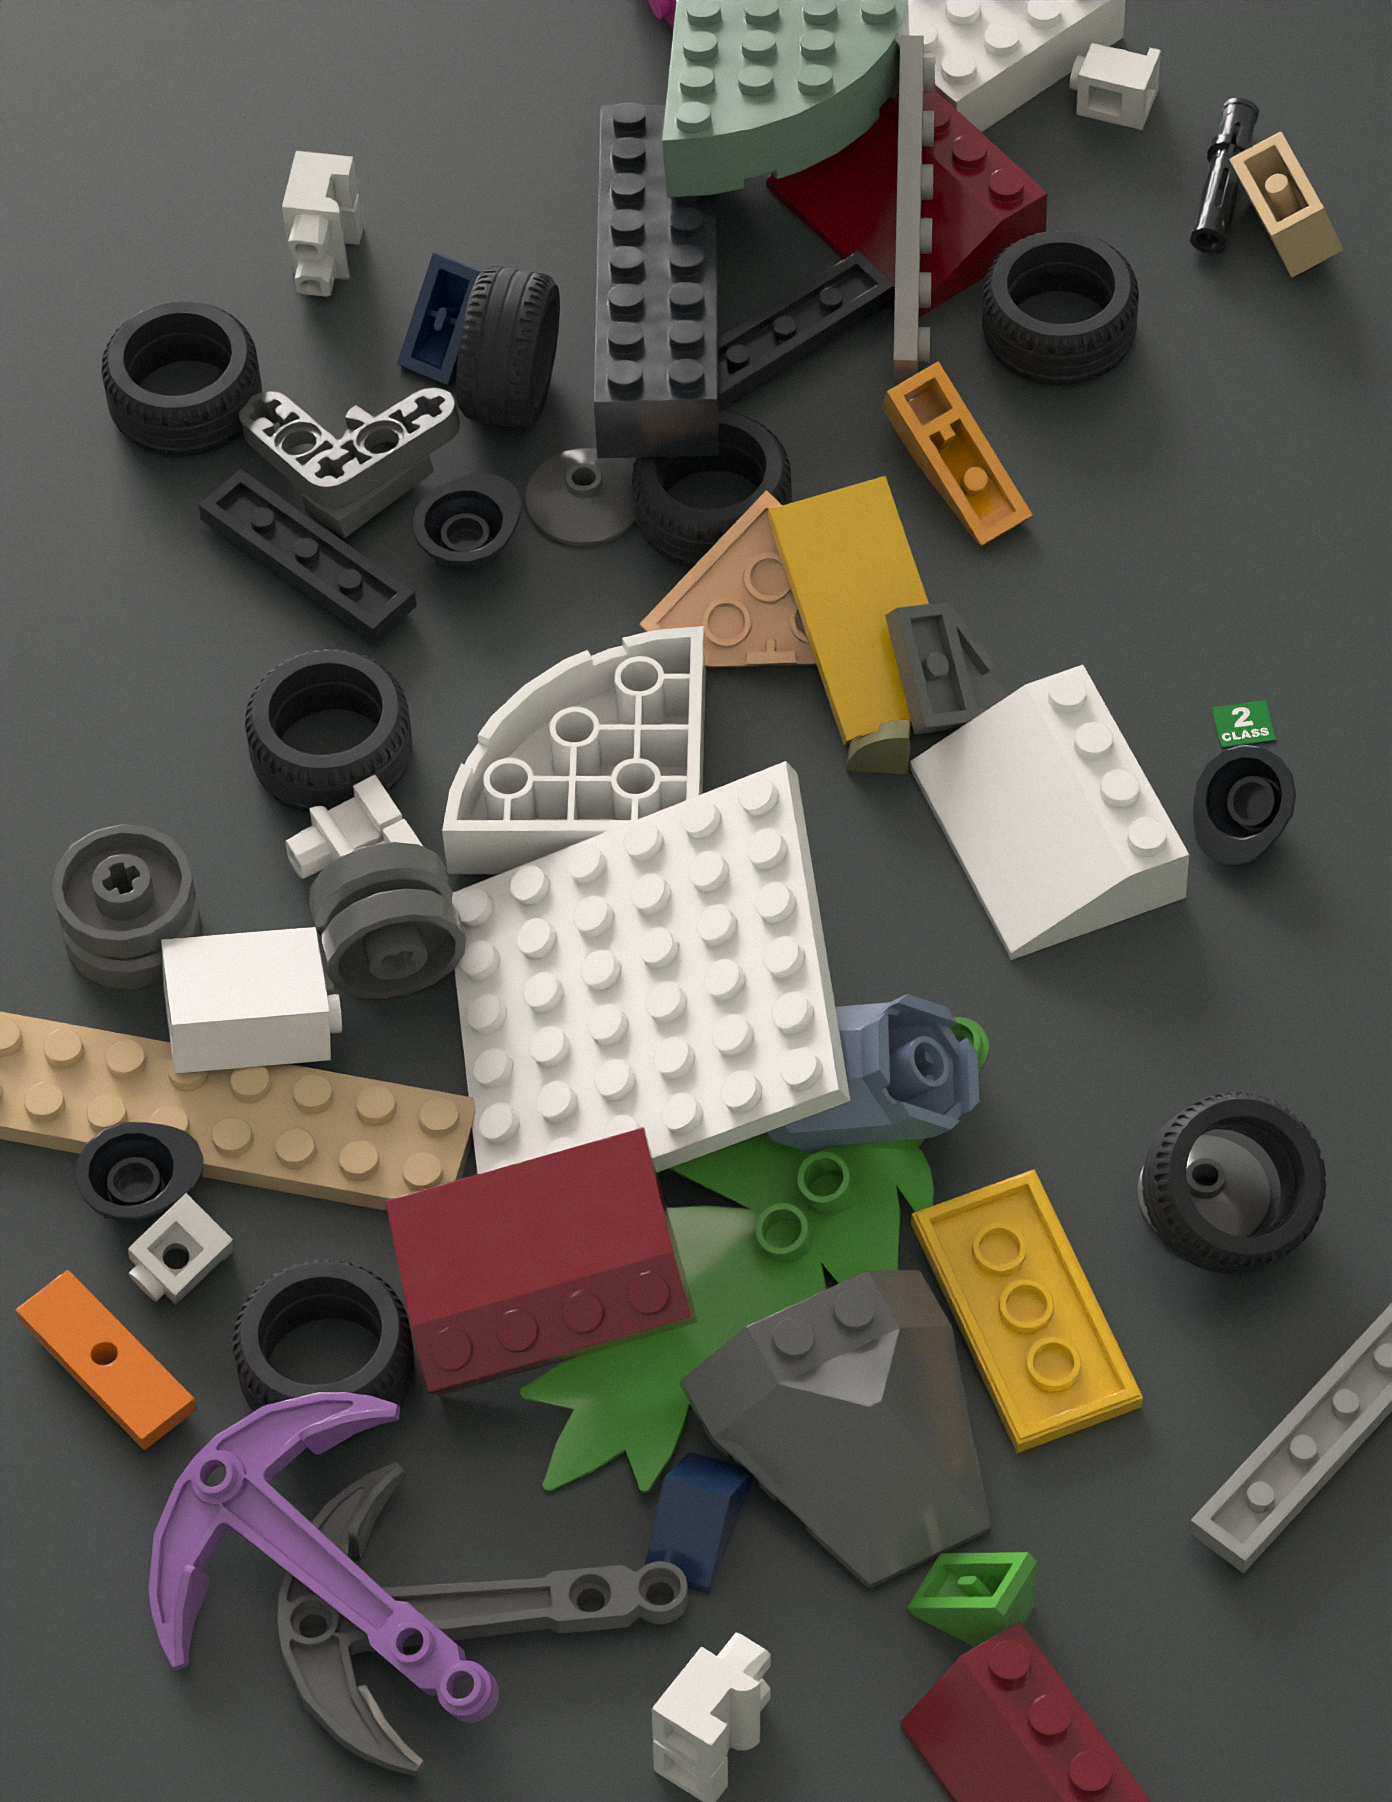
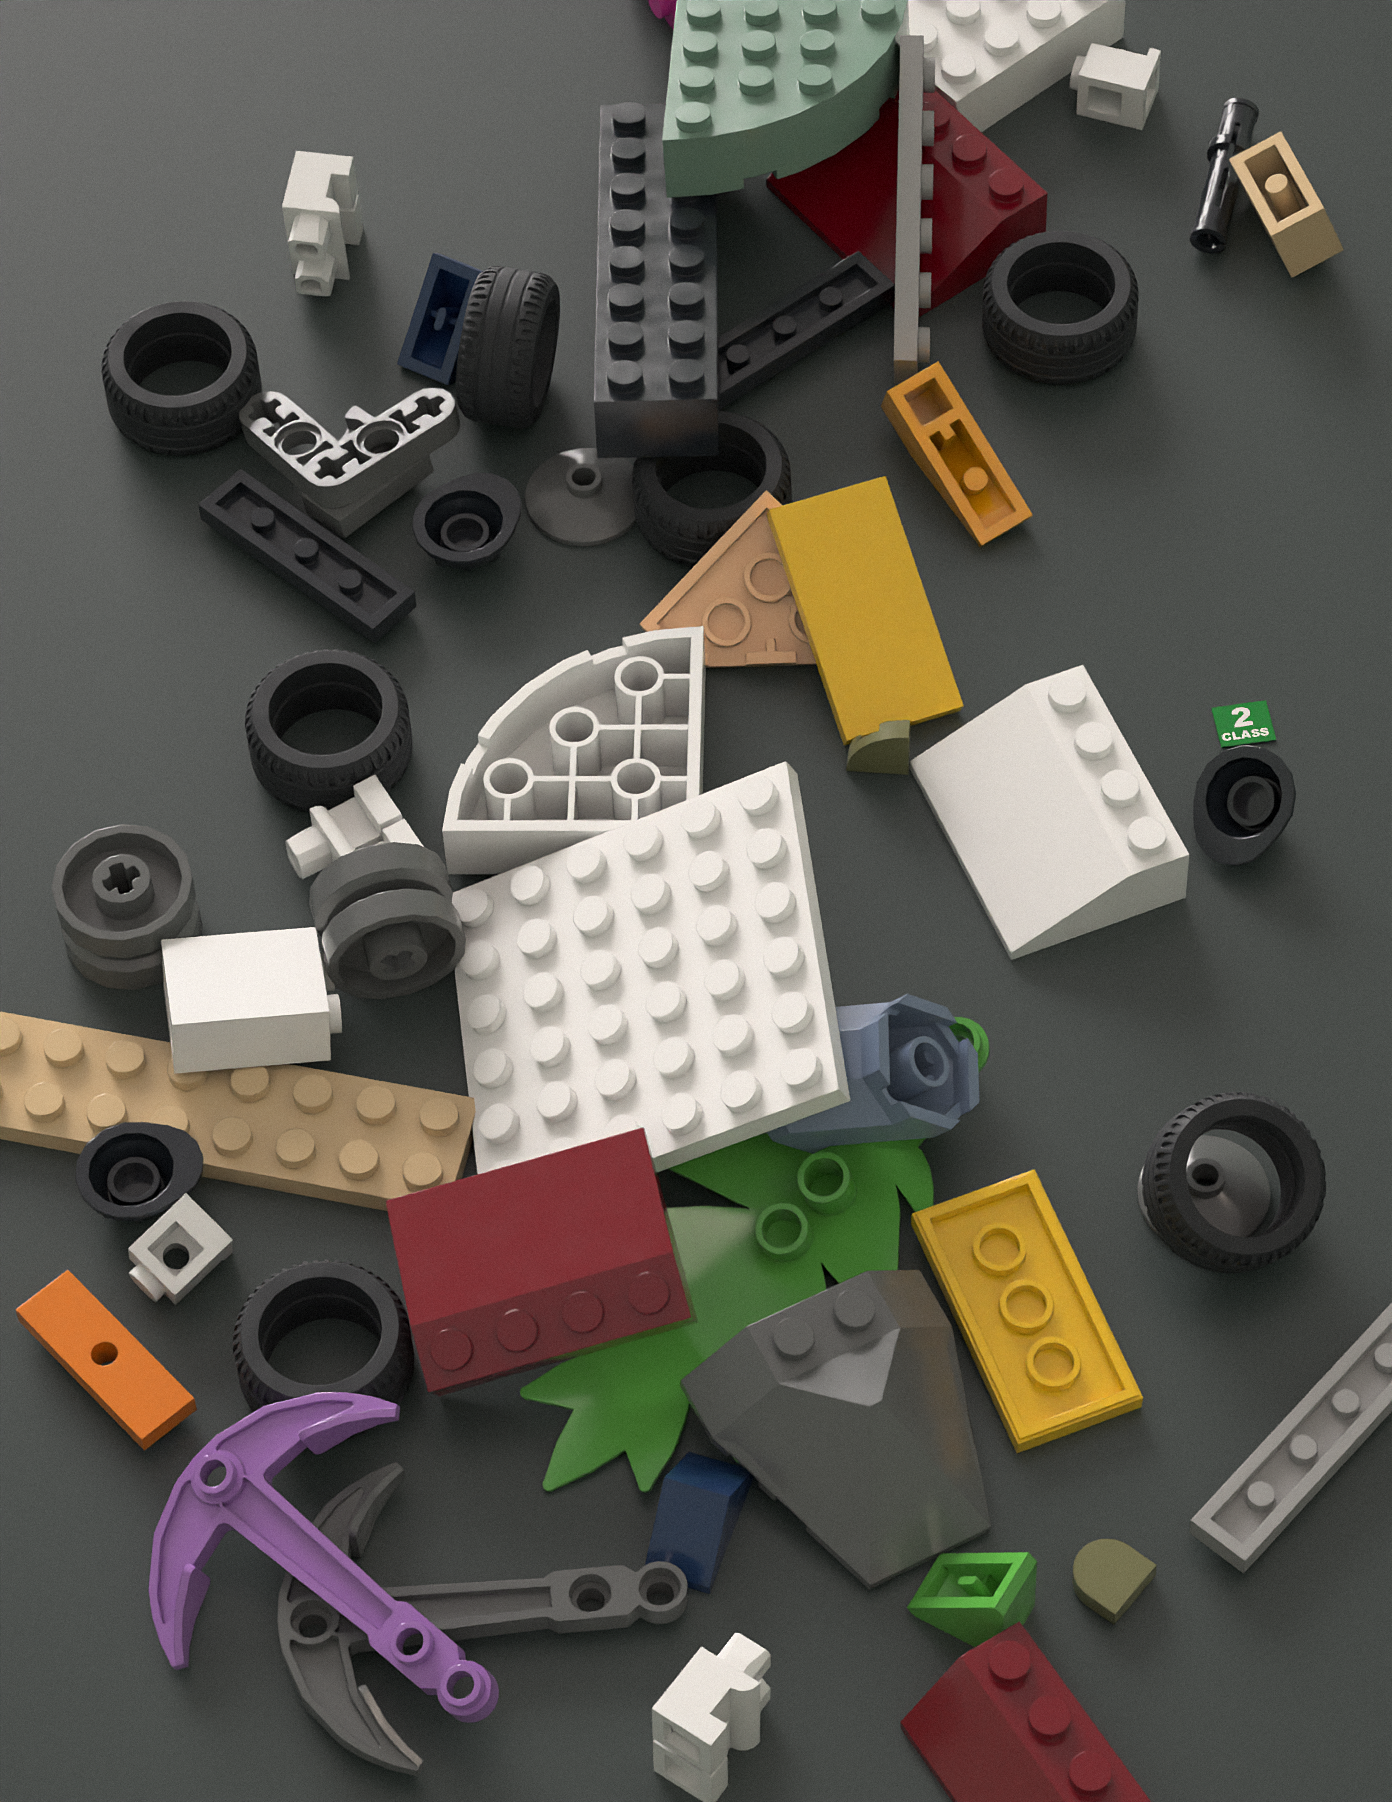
dark grey wing [885,602,1009,734] -> none
none -> olive tile [1072,1539,1157,1625]

